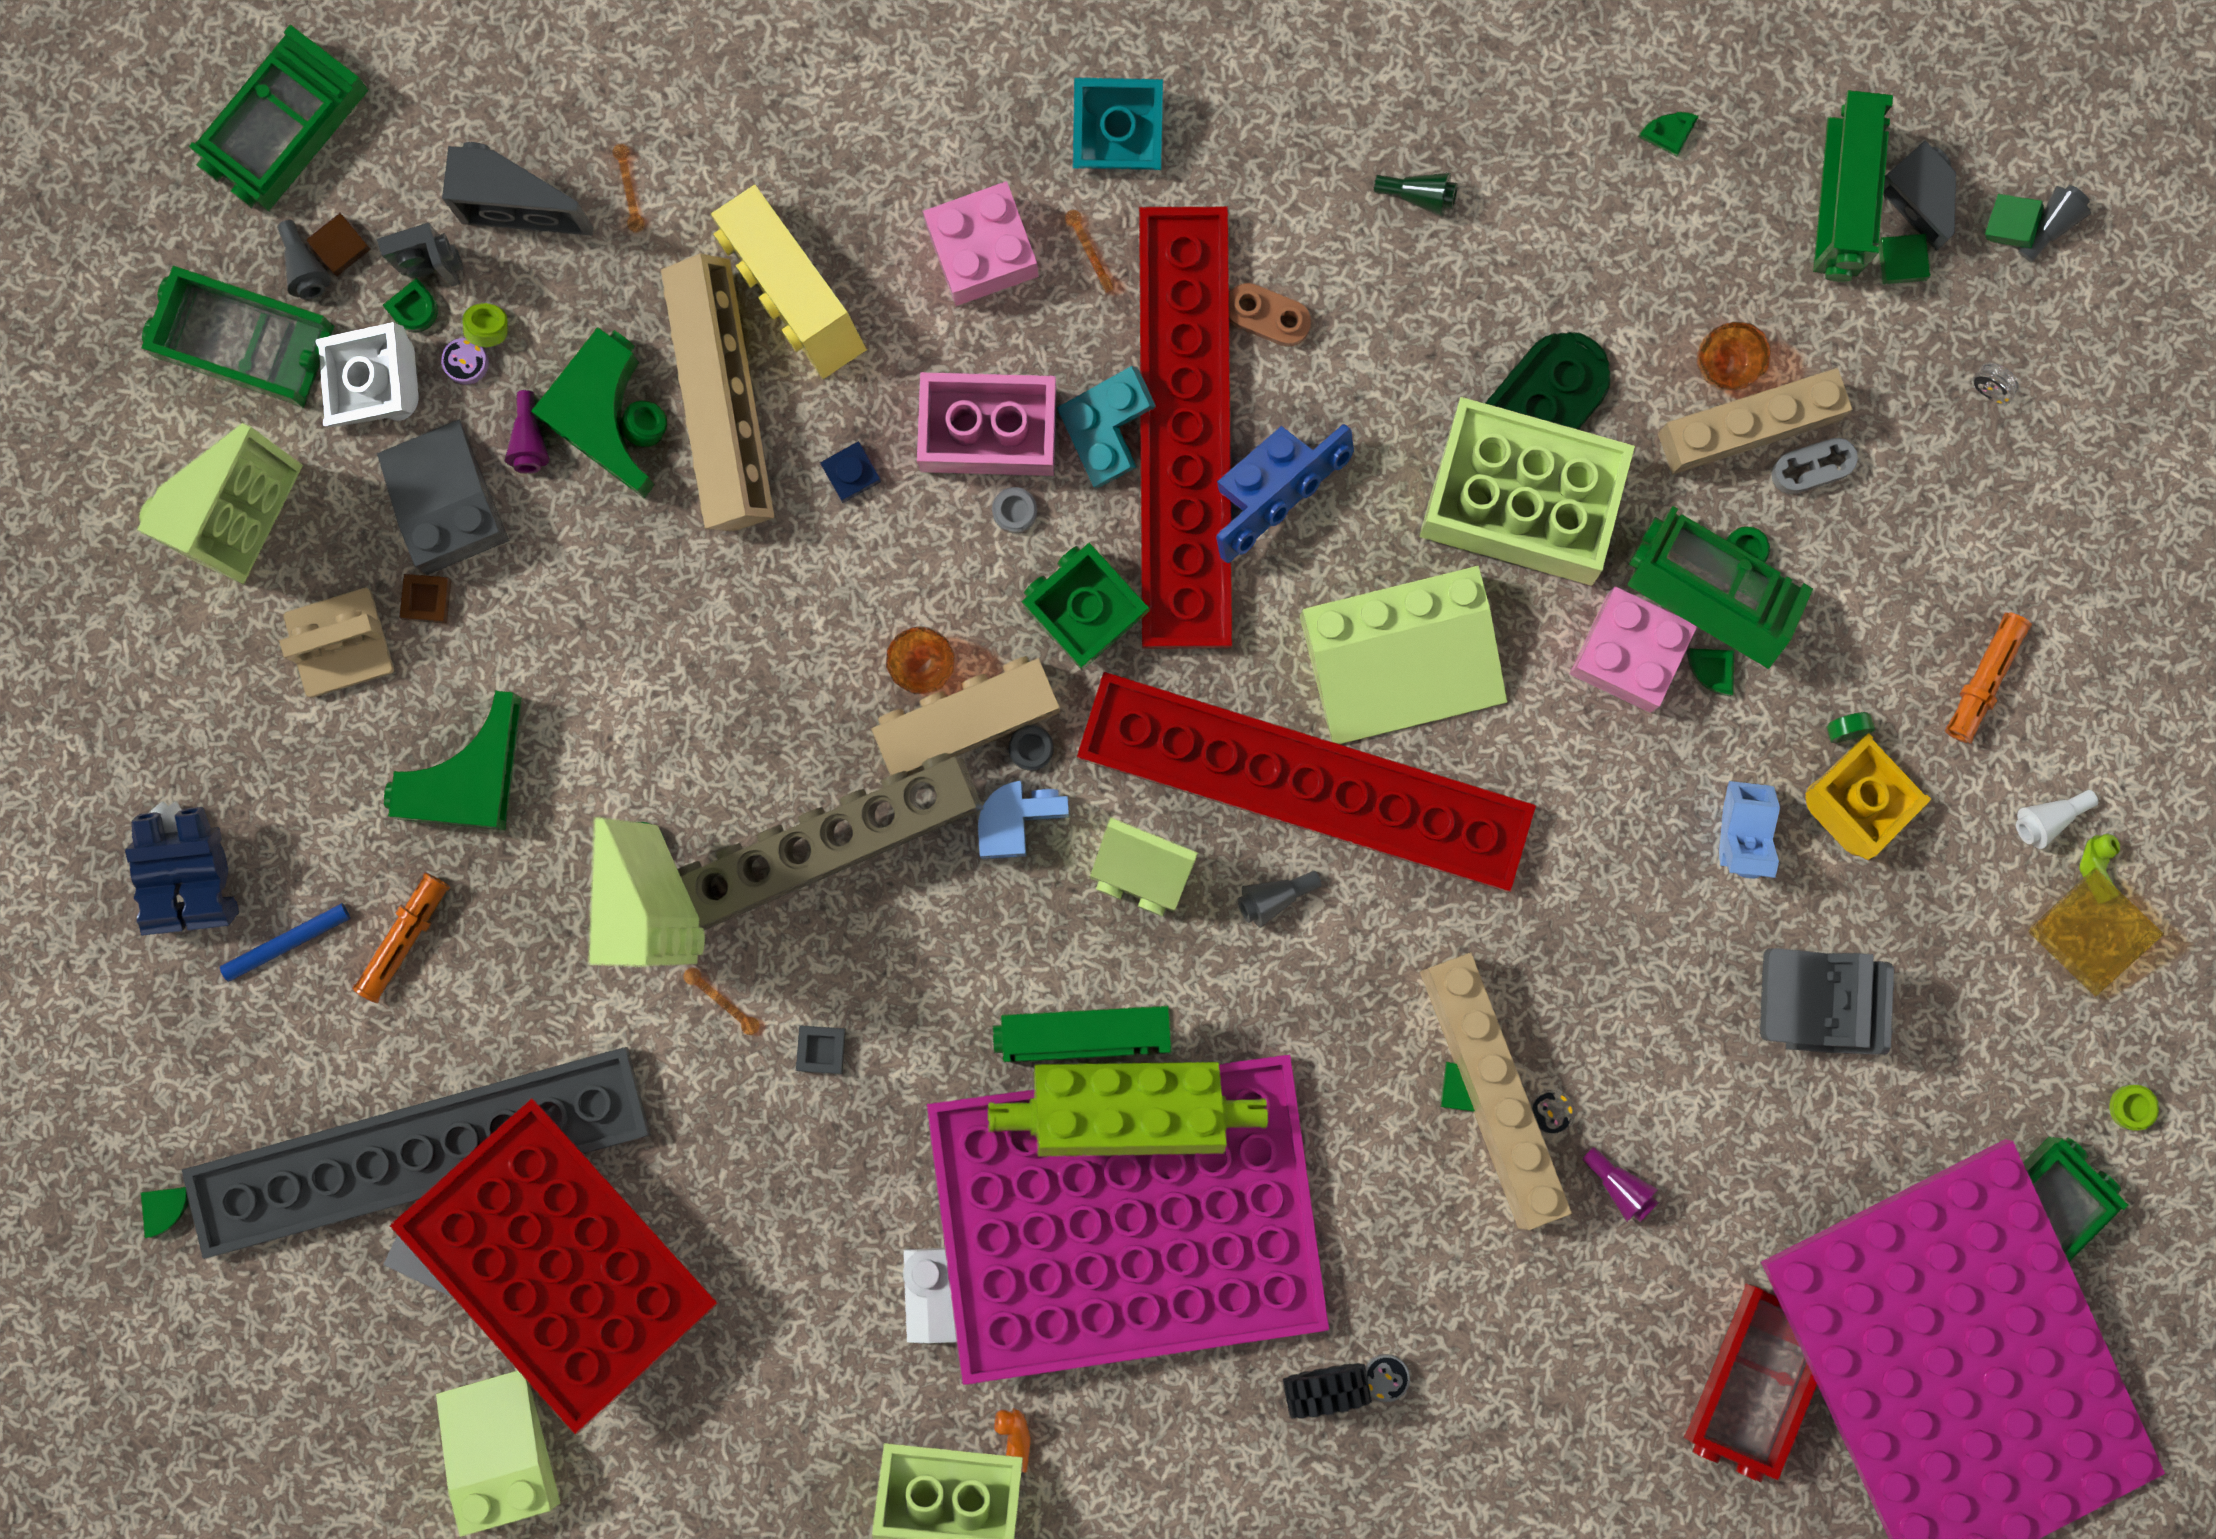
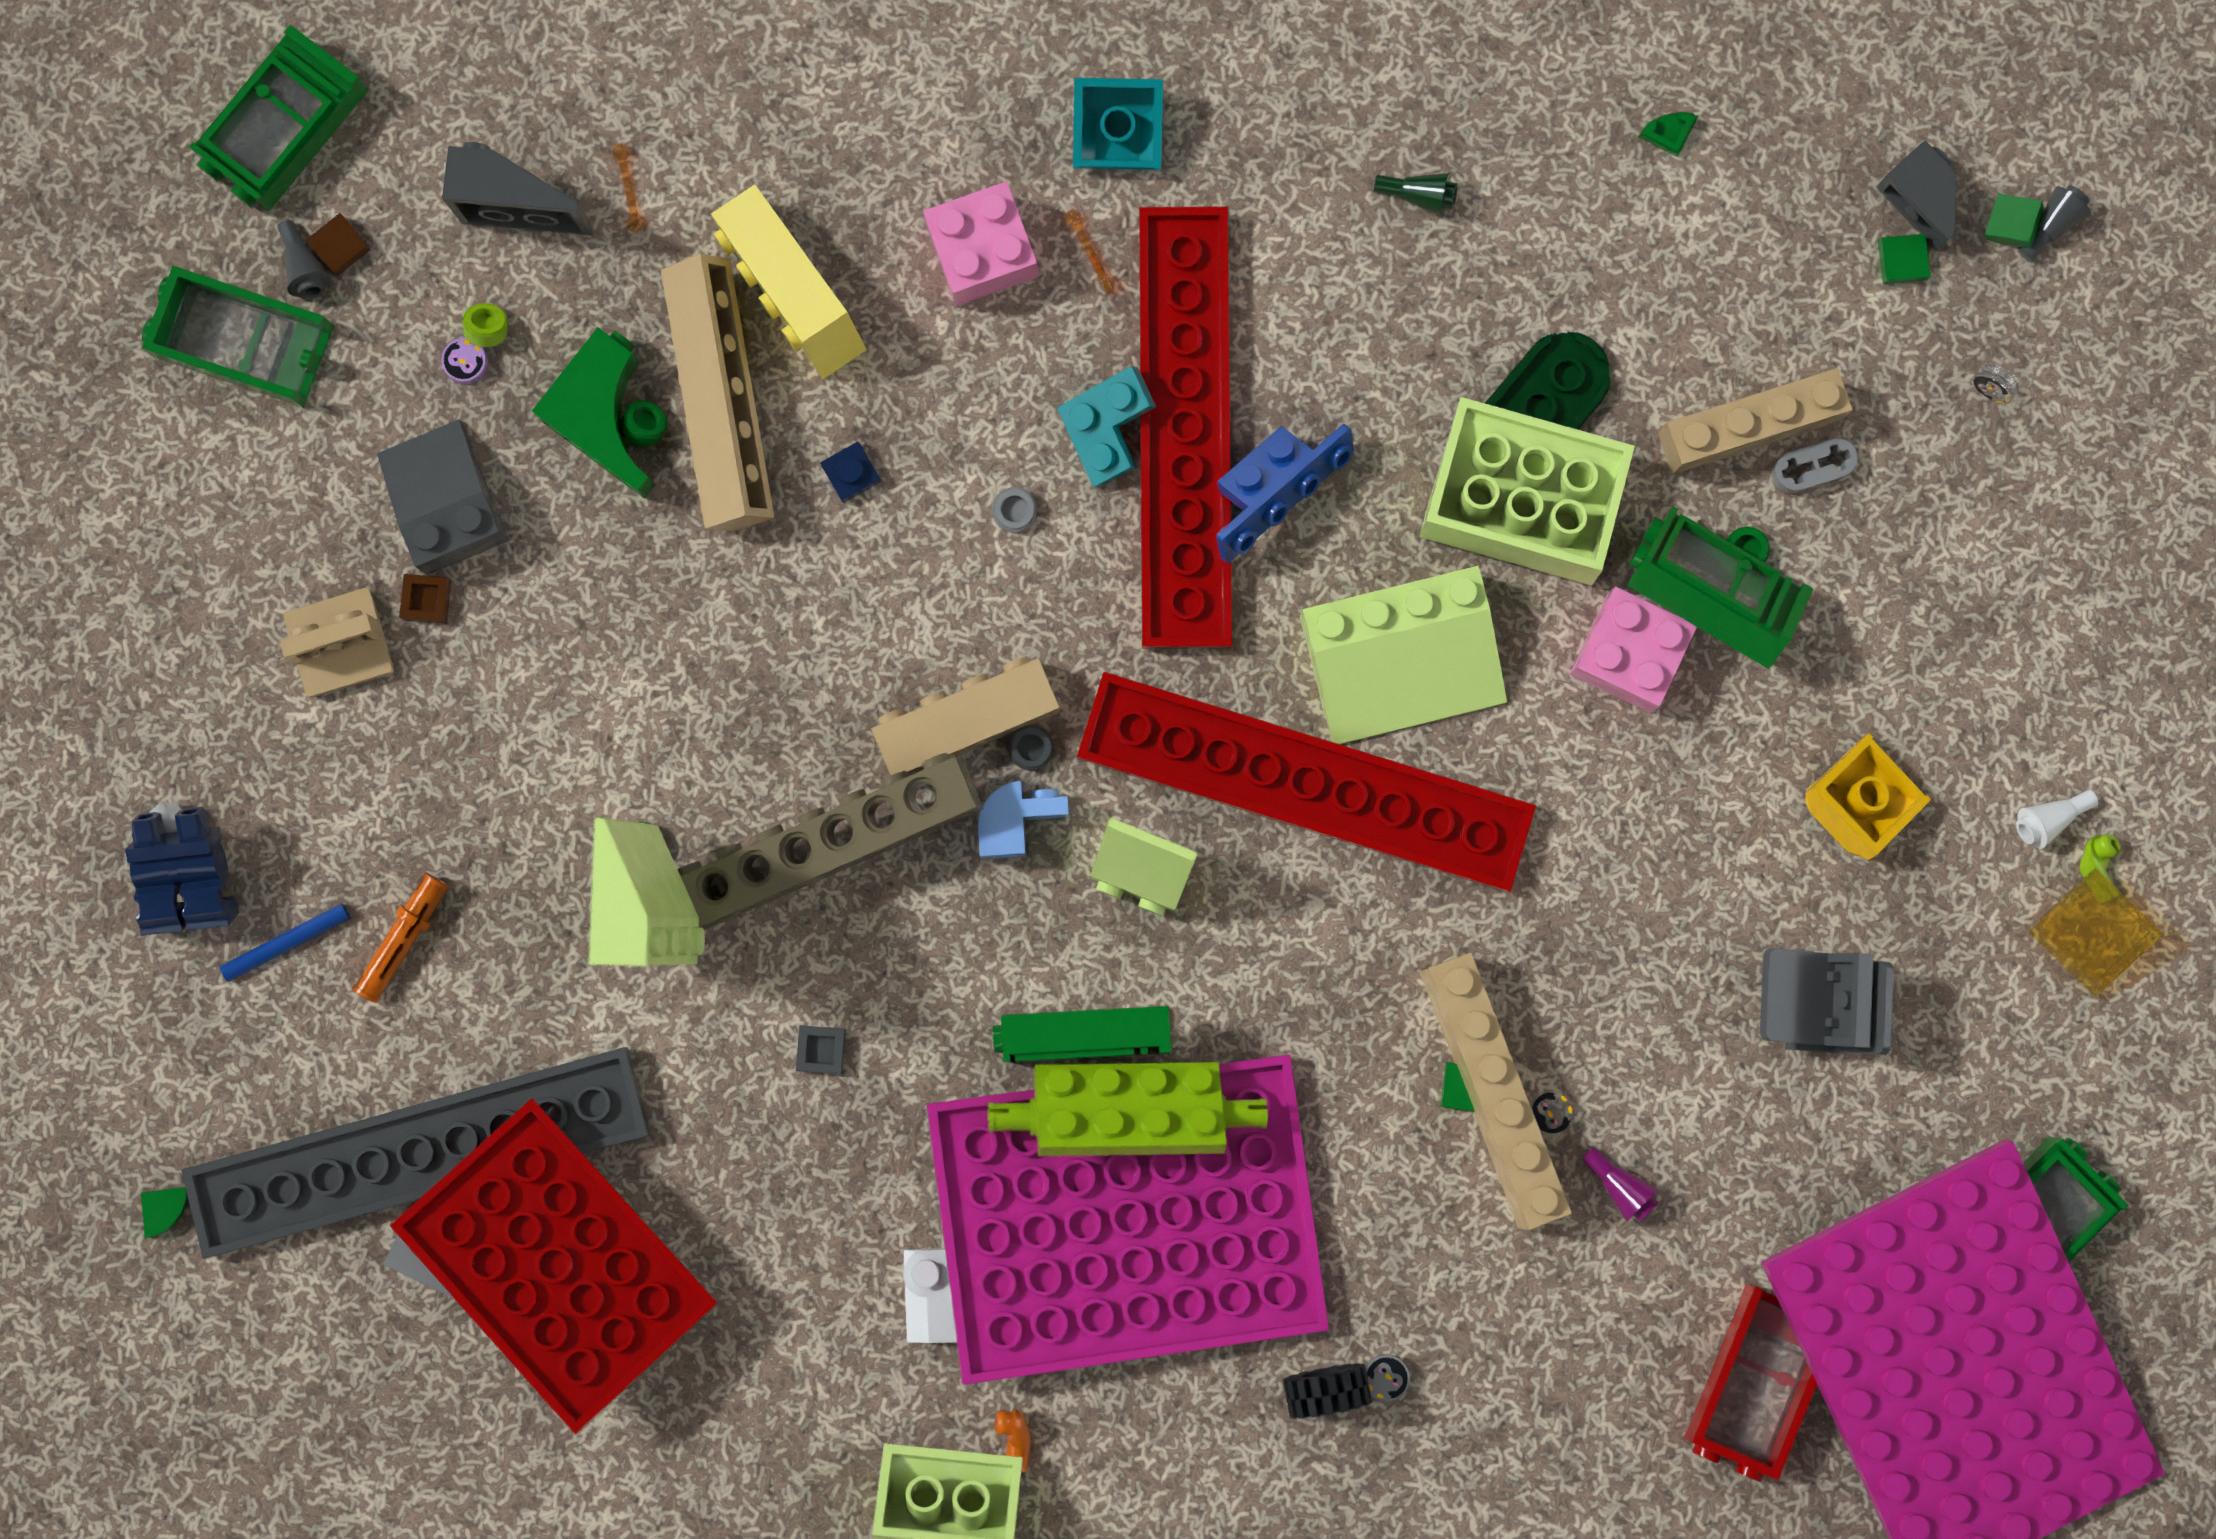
yellowish green slope [137,423,303,584] -> none
white slope [316,322,419,428] -> none
dark grey bracket [377,222,463,287] -> none
green tile [382,277,438,333] -> none
green arch [384,690,522,831] -> none
yellowish green slope [436,1370,560,1537] -> none
magenta cone [505,390,550,474] -> none
clear orange hinge [683,967,760,1035] -> none
clear orange hair [886,626,955,694] -> none
bright pink brick [917,372,1057,476] -> none
green plate [1021,543,1150,671] -> none
nougat plate [1229,283,1311,347] -> none
dark grey cone [1238,870,1322,928] -> none
green tile [1687,648,1735,696] -> none
clear orange hair [1696,322,1771,391] -> none
light blue brick [1719,781,1780,879] -> none
green door [1813,90,1893,282] -> none
green tile [1826,712,1875,743] -> none
orange pin [1944,612,2032,743] -> none
lime tile [2109,1085,2159,1131] -> none

